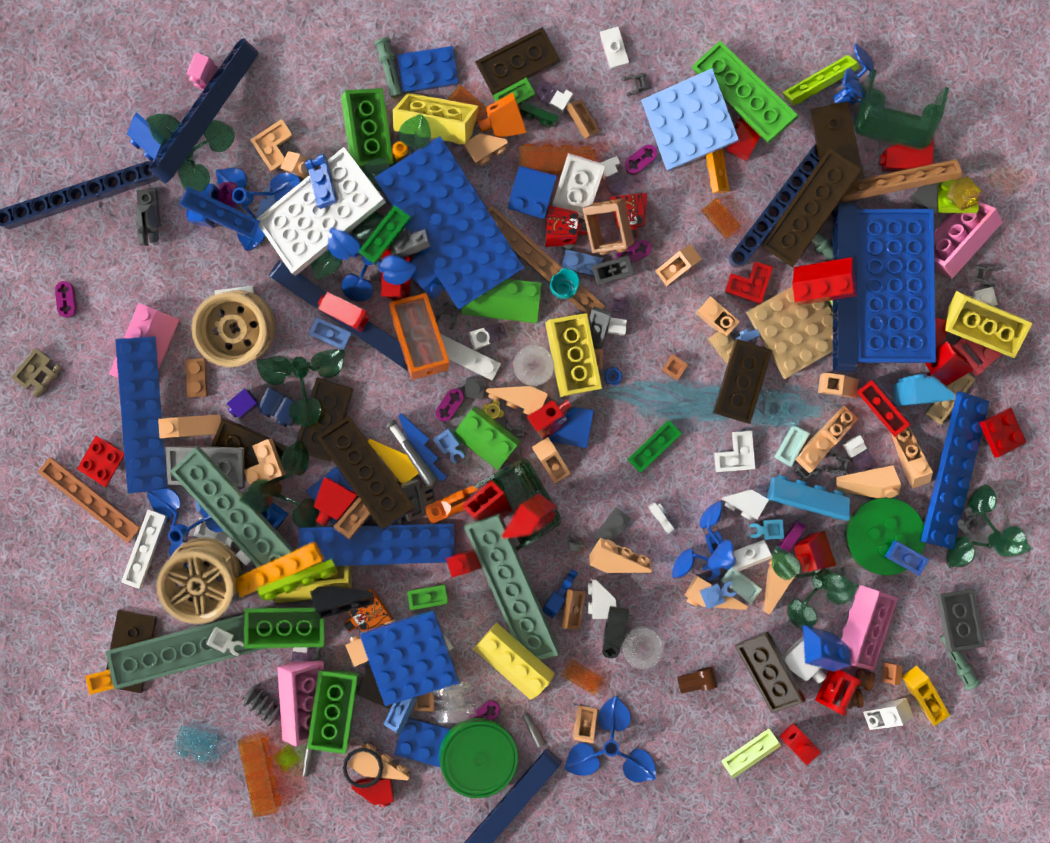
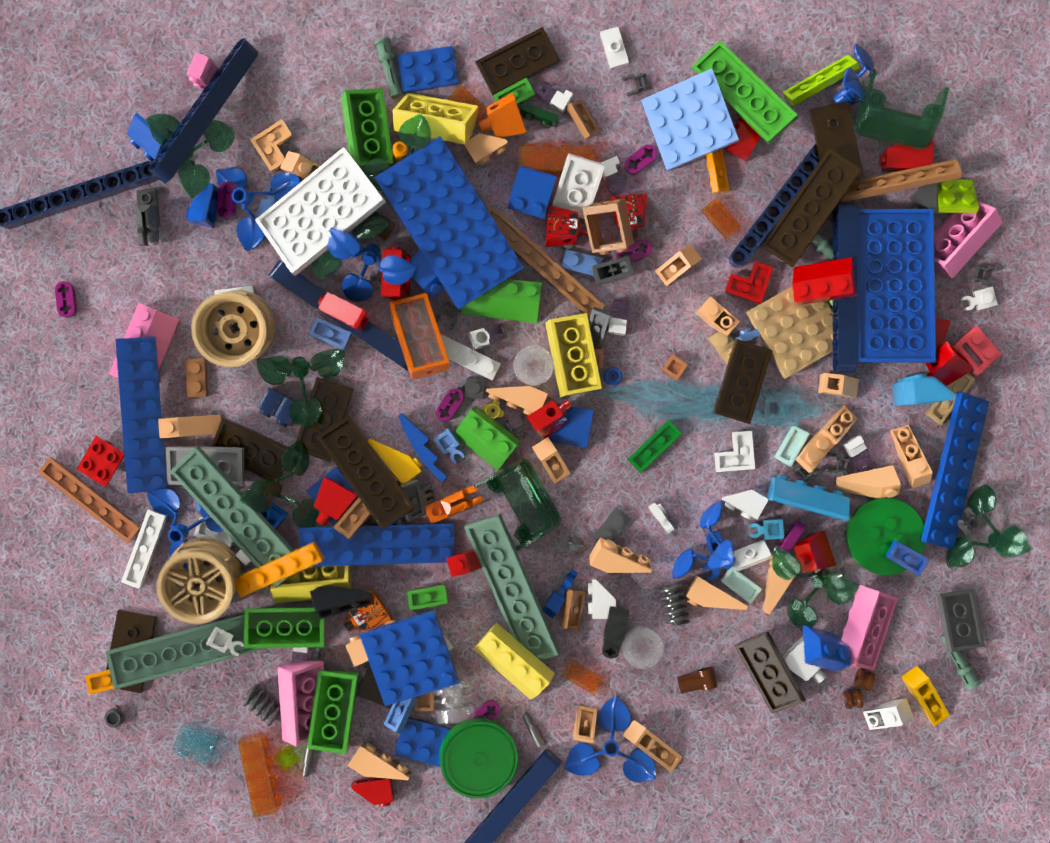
dark tan plate [11,348,63,398] -> none
blue plate [179,187,260,239] -> none
dark purple brick [227,388,259,419] -> none
light nougat plate [243,438,285,488] -> none
lime plate [257,559,337,601] -> none
plate [305,154,338,209] -> none
black piece [343,748,383,788] -> none
green plate [359,206,411,265] -> none
dark grey piece [386,419,437,487] -> none
flat silver plate [390,227,430,258] -> none
red slope [462,480,513,521] -> none
red slope [501,493,558,539] -> none
teal hair [550,268,580,299] -> none
medium blue plate [699,581,737,609] -> none
yellowish green plate [721,729,781,779] -> none
red torso [780,723,821,766] -> none
red plate [815,670,862,716] -> none
red brick [857,380,911,437] -> none
nougat plate [881,662,902,685] -> none
light yellow slope [946,291,1033,358] -> none
clear yellow brick [947,176,982,211] -> none
red plate [979,408,1027,458] -> none
none -> dark grey plate [104,708,125,728]
none -> light nougat slope [623,720,682,773]
none -> dark grey piece [659,583,690,625]

